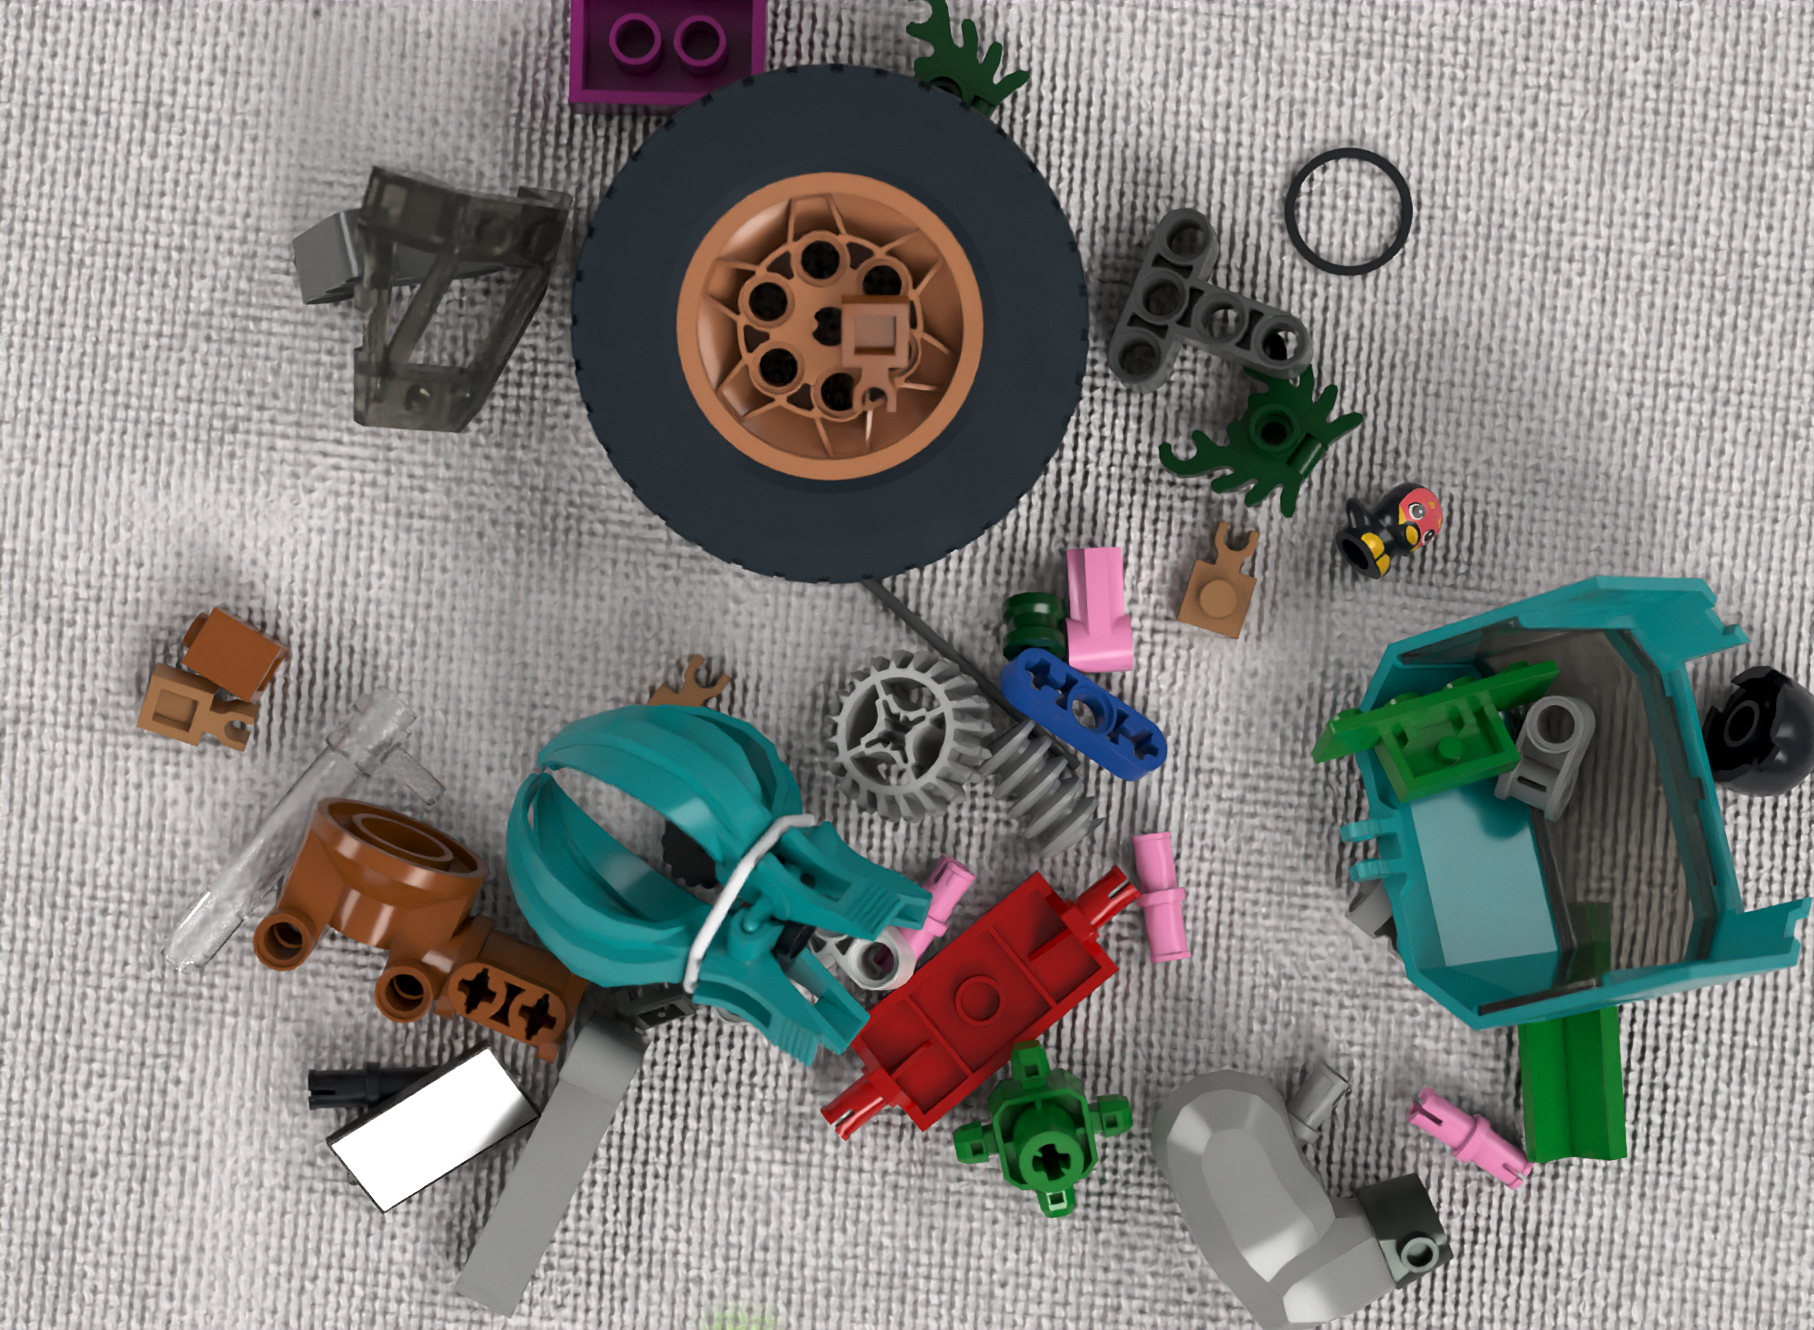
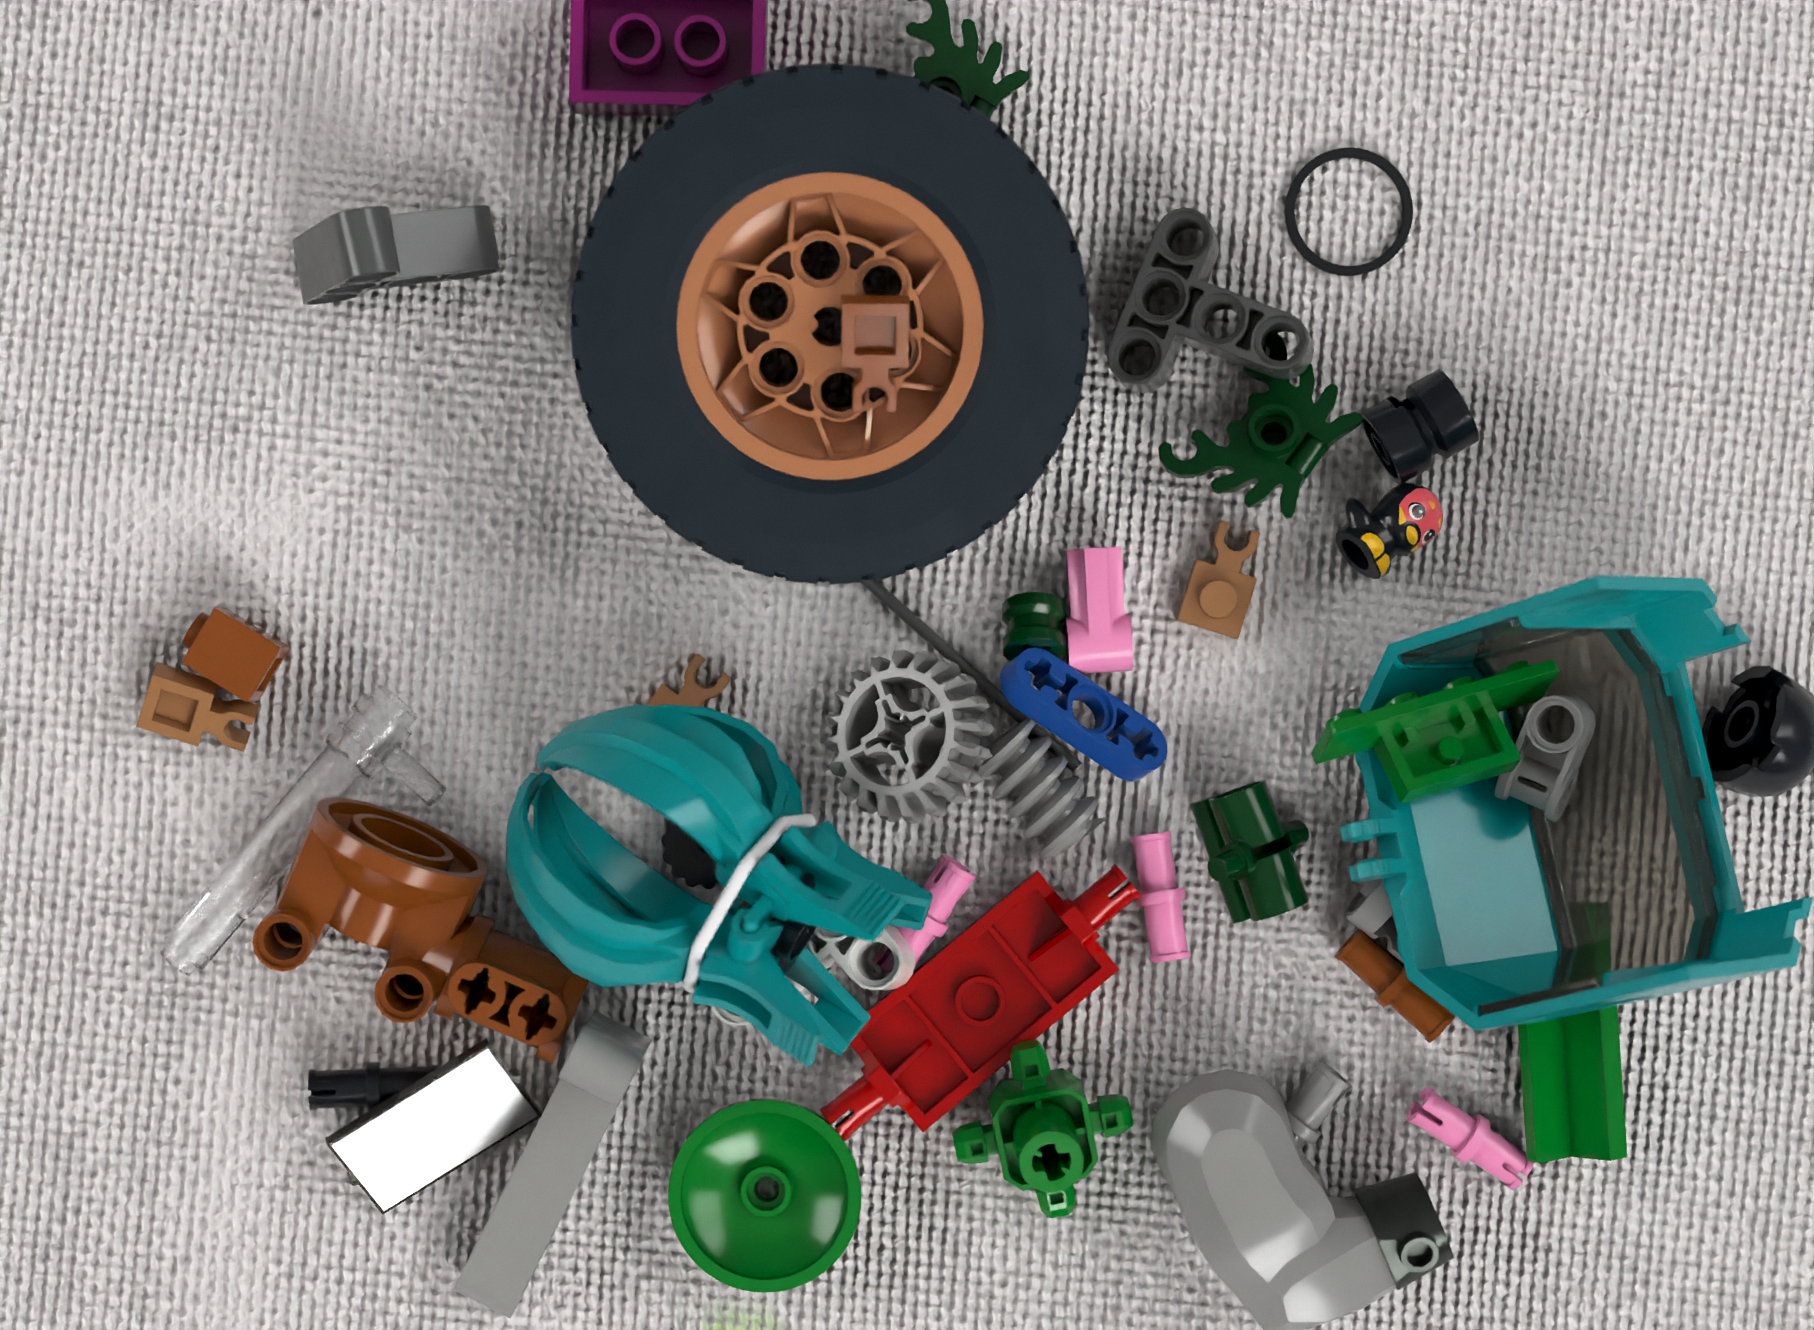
clear smoke windscreen [353,165,574,433] -> none
pearl dark grey tile [615,980,699,1031] -> none
none -> green dish [668,1098,862,1293]
none -> dark green pin [1190,780,1309,924]
none -> dark orange pin [1334,928,1455,1043]
none -> black wheel [1361,369,1480,485]

